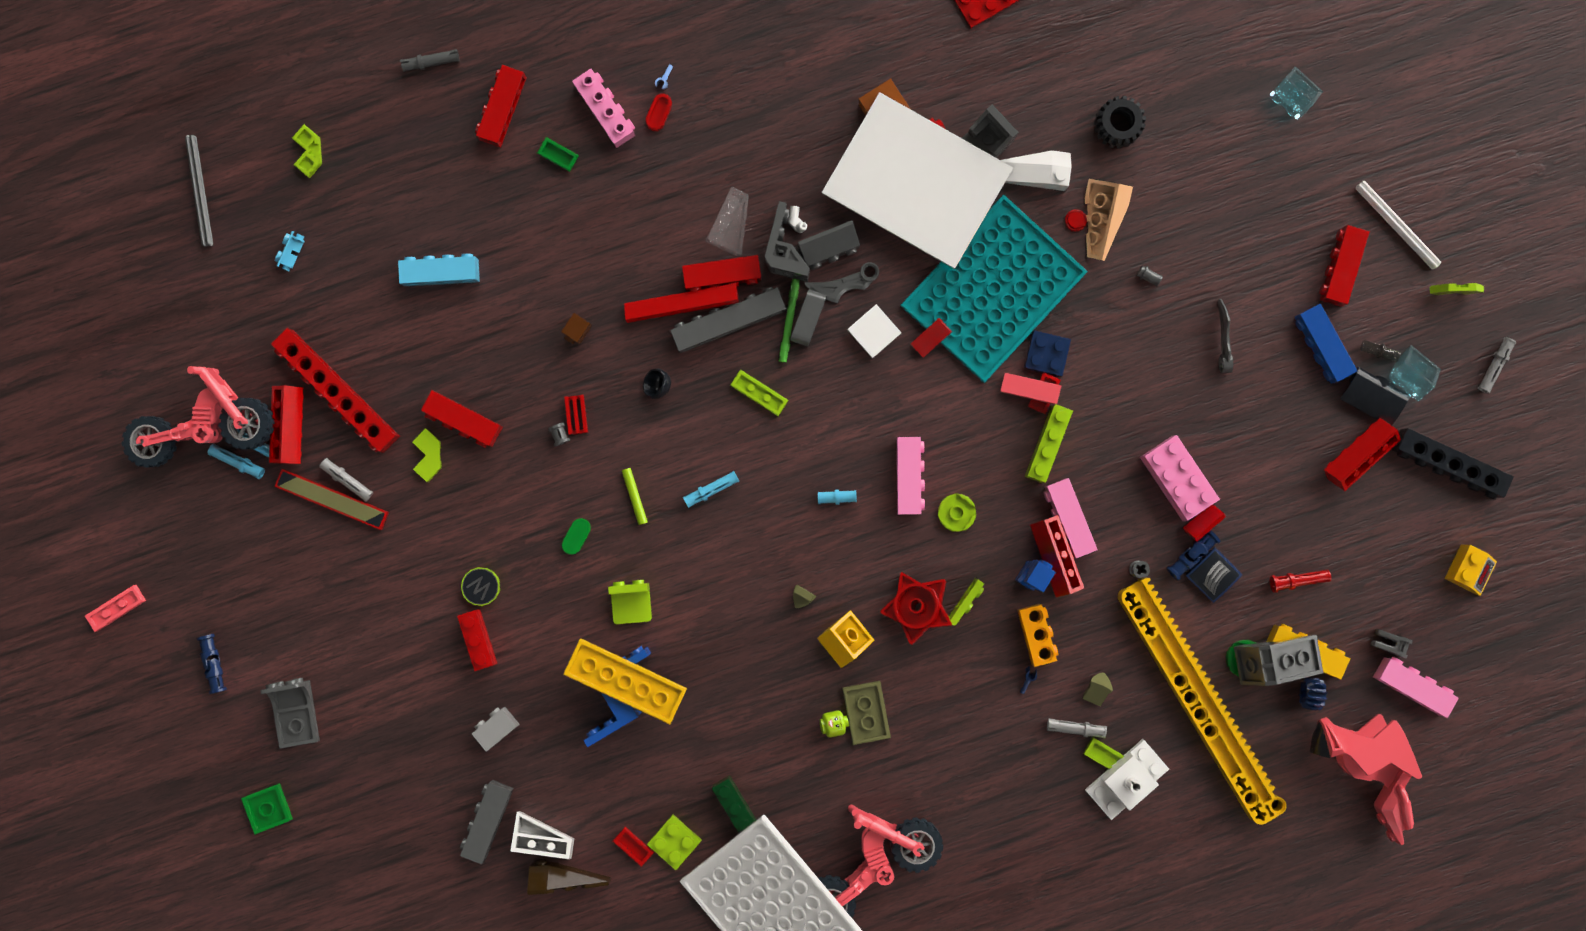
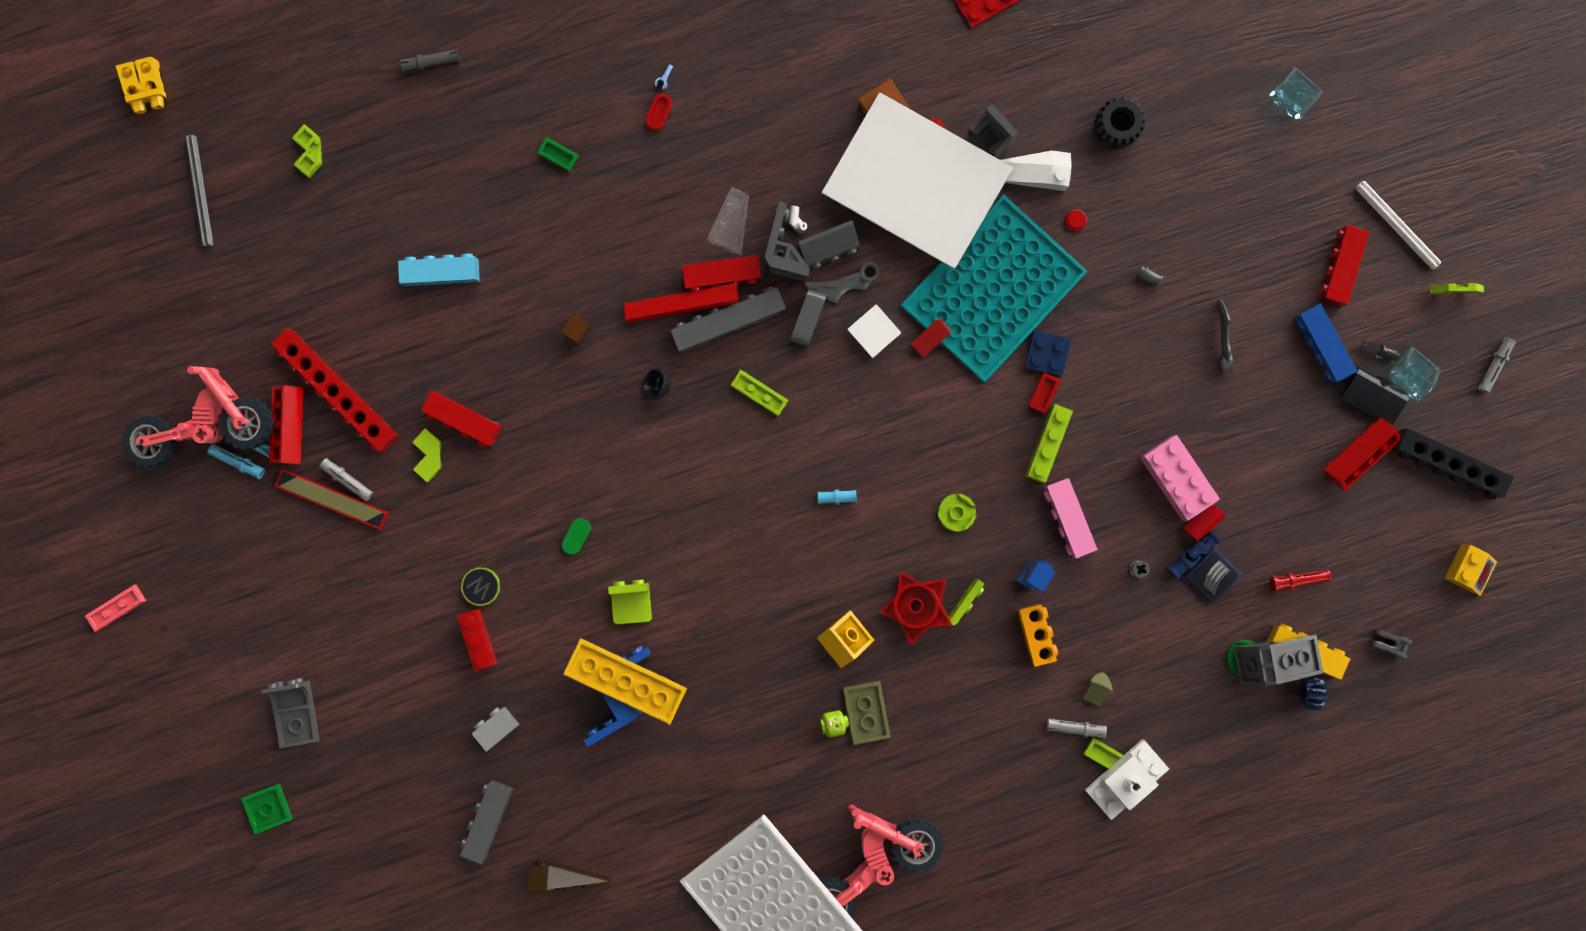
dark blue piece [196,634,227,694] -> none
medium azure hinge [274,231,305,271] -> none
red brick [475,65,527,148] -> none
white wedge [511,811,574,859] -> none
dark grey bush [548,423,571,447] -> none
red tile [564,395,588,435] -> none
bright pink brick [572,69,635,148] -> none
red tile [612,827,654,867] -> none
lime piece [622,468,648,525] -> none
lime plate [647,814,702,870] -> none
medium azure pin [683,471,740,508] -> none
dark green brick [712,775,756,833] -> none
bright green piece [779,279,800,363] -> none
olive tile [793,585,816,608] -> none
bright pink brick [896,437,925,514] -> none
coral tile [1000,373,1062,404] -> none
dark blue hand [1020,666,1037,694] -> none
red brick [1030,515,1084,597] -> none
light nougat wedge [1085,179,1133,261] -> none
yellow gear [1118,577,1286,825] -> none
coral piece [1310,713,1422,845] -> none
bright pink brick [1373,657,1459,718] -> none
none -> yellow hips [116,57,167,114]

